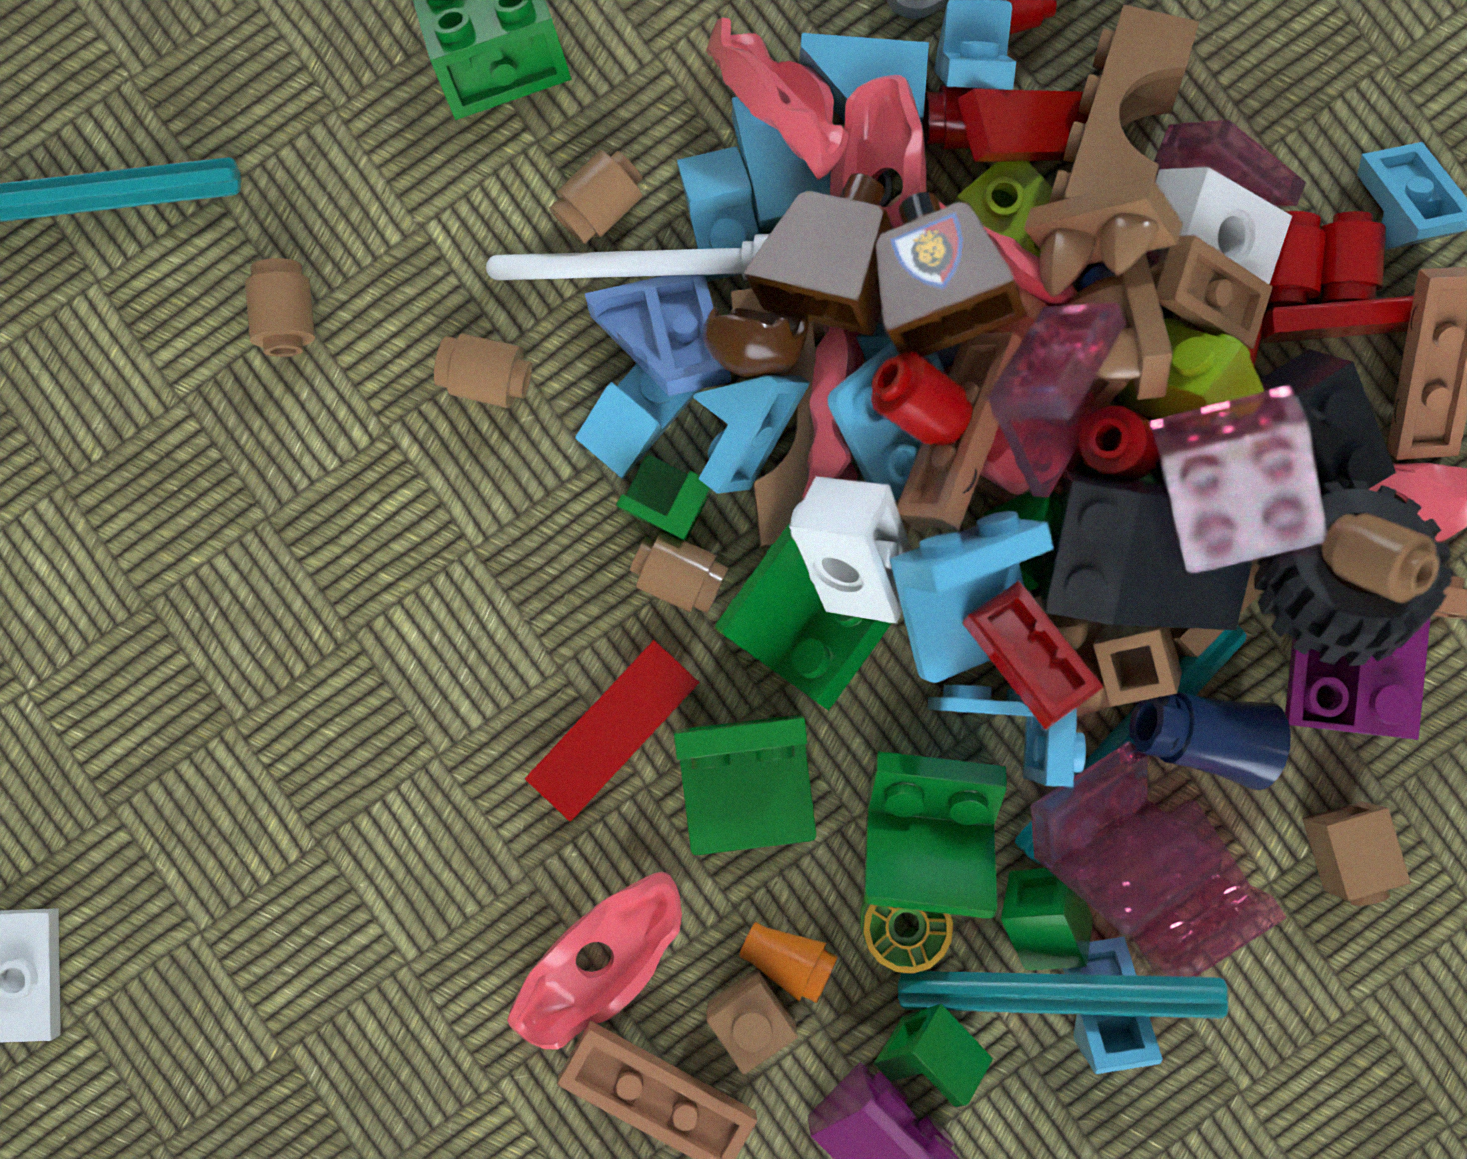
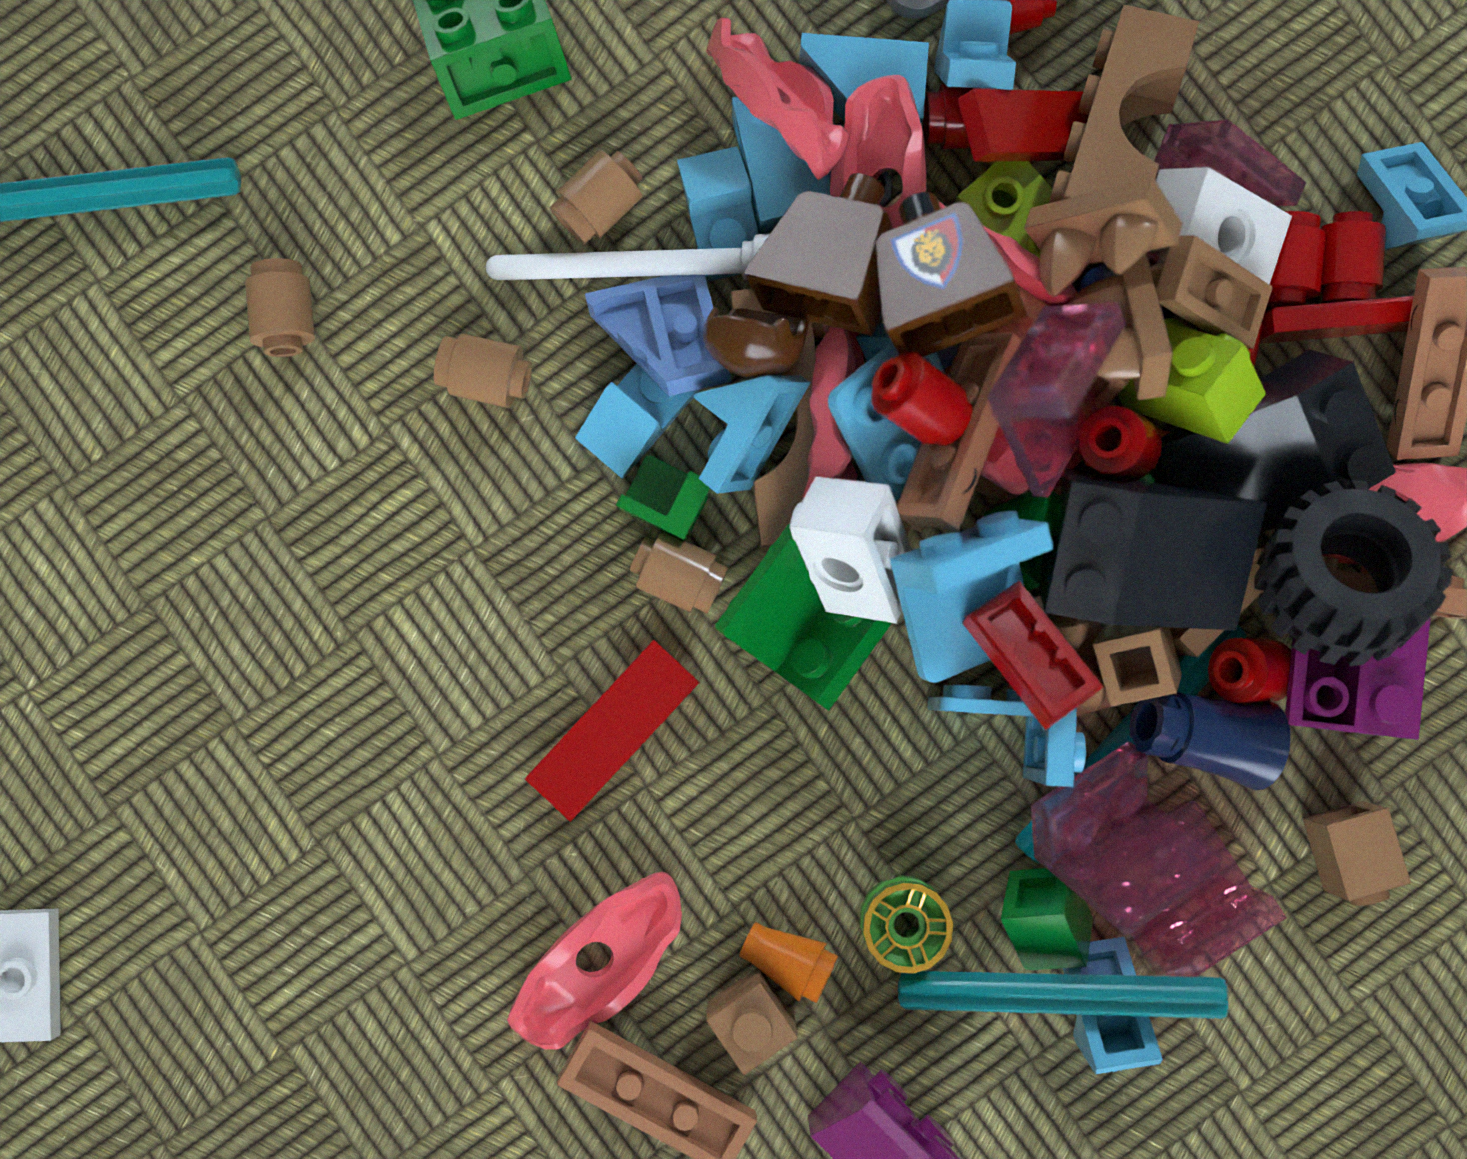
green bracket [674,714,817,855] -> none
green bracket [864,751,1007,919] -> none
green panel [873,1004,993,1108] -> none
clear pink bracket [1149,386,1327,573] -> none
medium nougat brick [1322,513,1439,602] -> none
none -> red brick [1208,638,1291,703]

